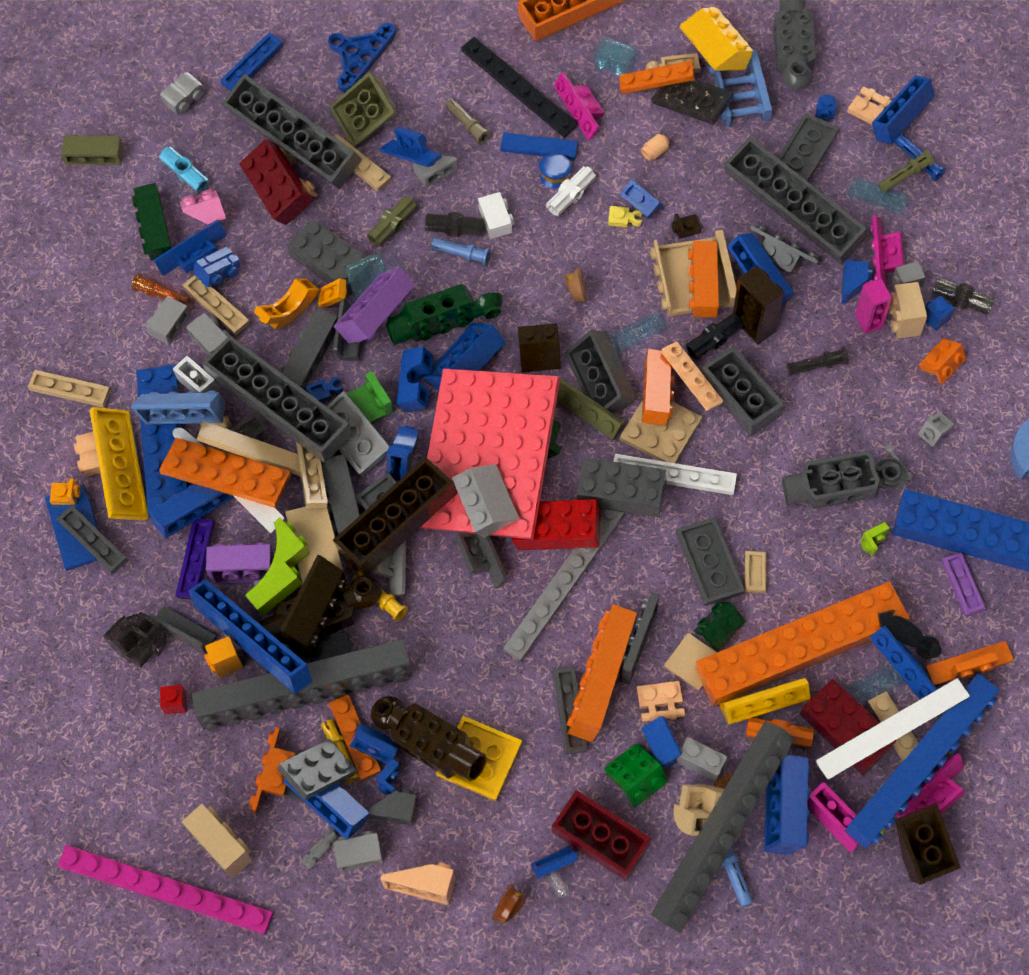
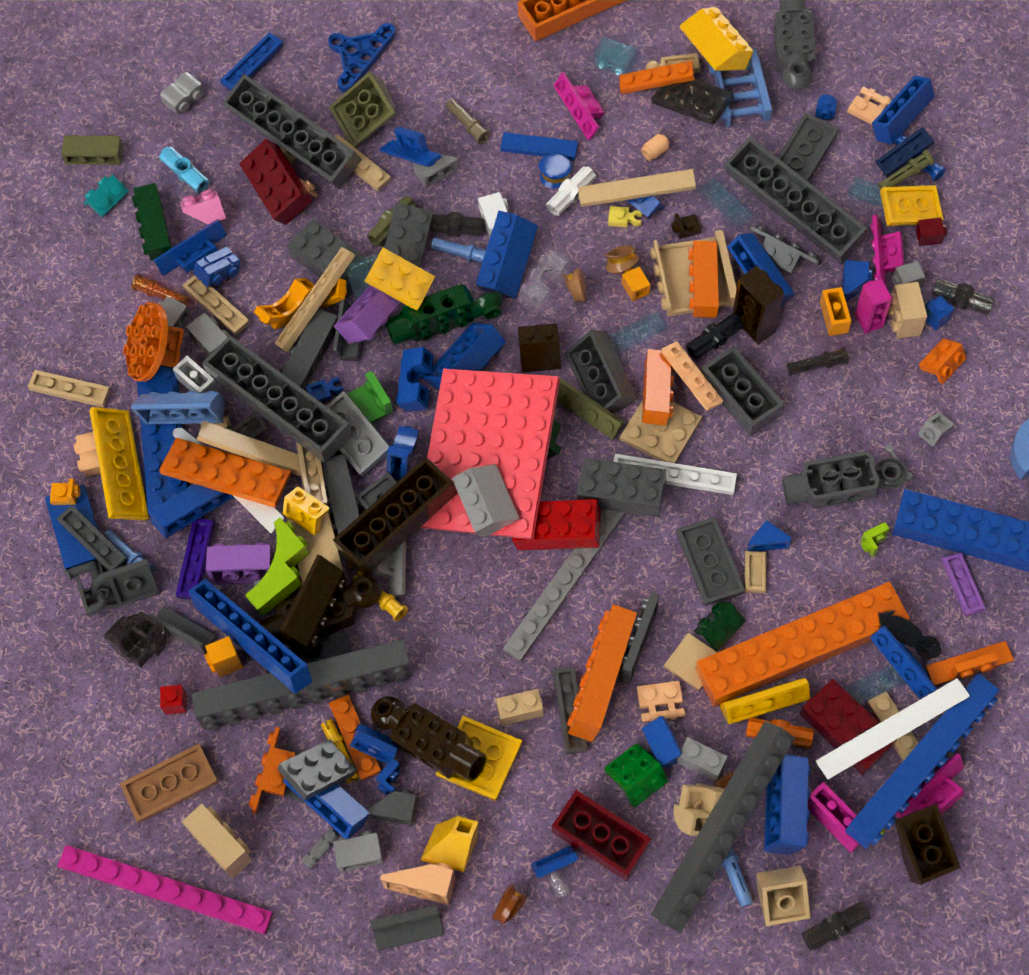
dark grey bracket [455,533,507,588] -> none
black plate [461,37,577,138] -> none
none -> dark grey plate [64,559,159,617]
none -> teal bracket [83,174,129,217]
none -> medium blue pin [104,530,155,574]
none -> medium nougat plate [120,744,218,824]
none -> orange bracket [123,302,184,382]
none -> tan tile [275,247,355,353]
none -> yellow bracket [283,487,329,536]
none -> yellow plate [364,247,435,311]
none -> dark grey panel [370,905,443,951]
none -> dark grey plate [385,202,433,268]
none -> yellow slope [421,816,478,872]
none -> blue slope [476,210,538,299]
none -> tan brick [496,689,543,726]
none -> clear arch [519,248,570,312]
none -> tan tile [578,169,696,207]
none -> medium nougat piece [604,245,639,274]
none -> light orange brick [622,266,650,302]
none -> clear light blue tile [699,178,753,228]
none -> blue slope [747,520,791,552]
none -> tan slope [756,866,810,926]
none -> clear smoke piece [801,902,871,951]
none -> light orange brick [820,287,852,336]
none -> dark blue plate [875,127,935,178]
none -> yellow plate [880,185,944,226]
none -> dark red brick [915,217,947,246]

